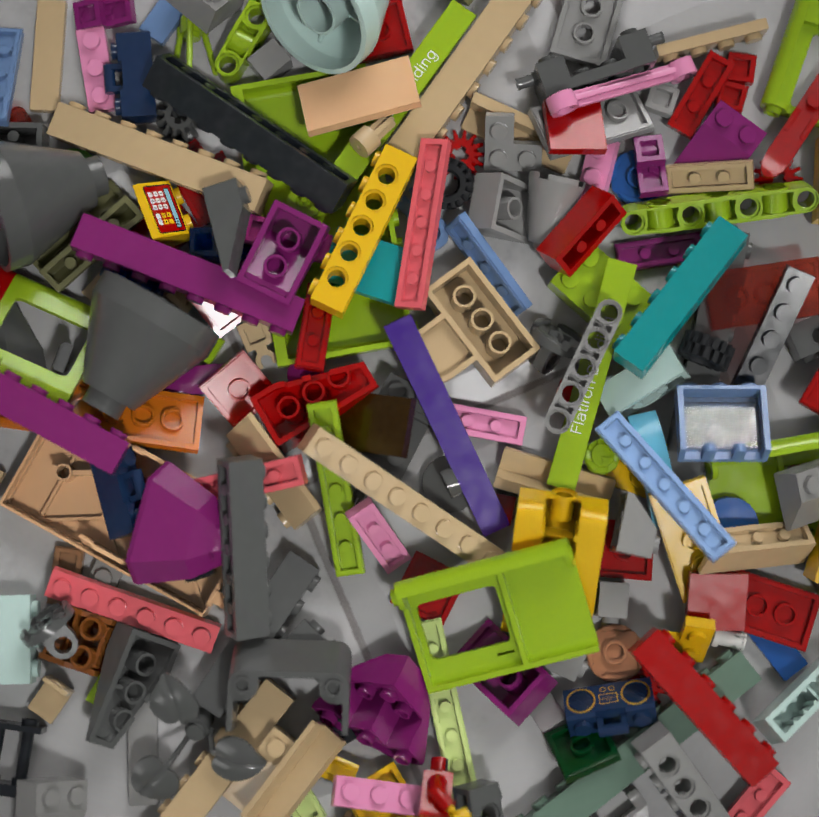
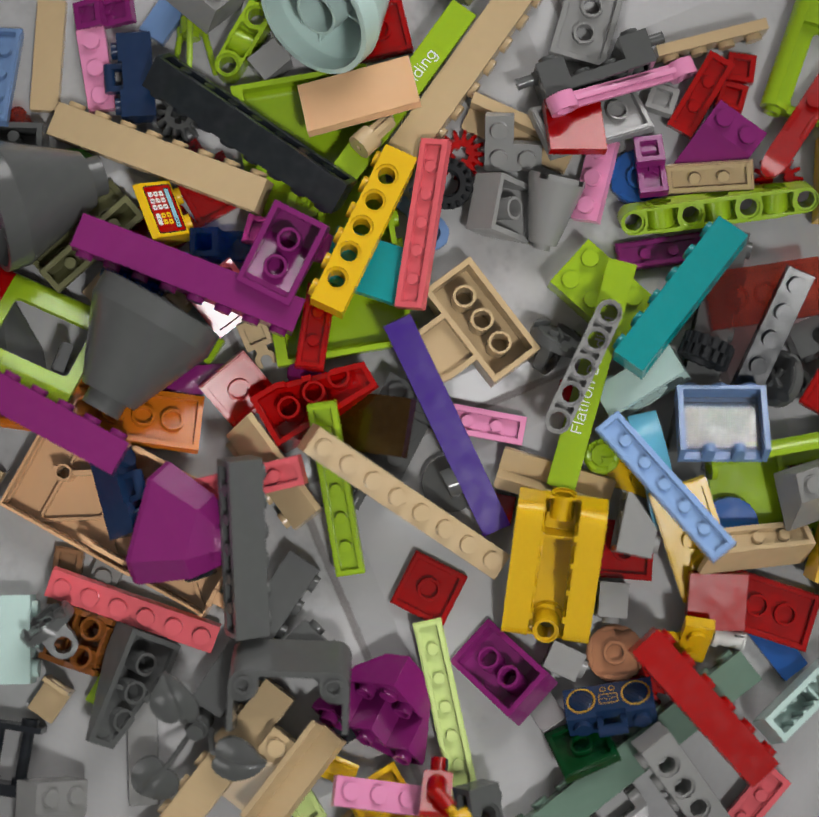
dark grey slope [202,178,252,278] -> none
bright pink plate [345,496,412,574] -> none
lime piece [390,537,600,694] -> none
medium blue tile [444,211,533,316] -> none
red brick [535,186,627,277] -> none
none -> dark grey tile [765,349,811,408]

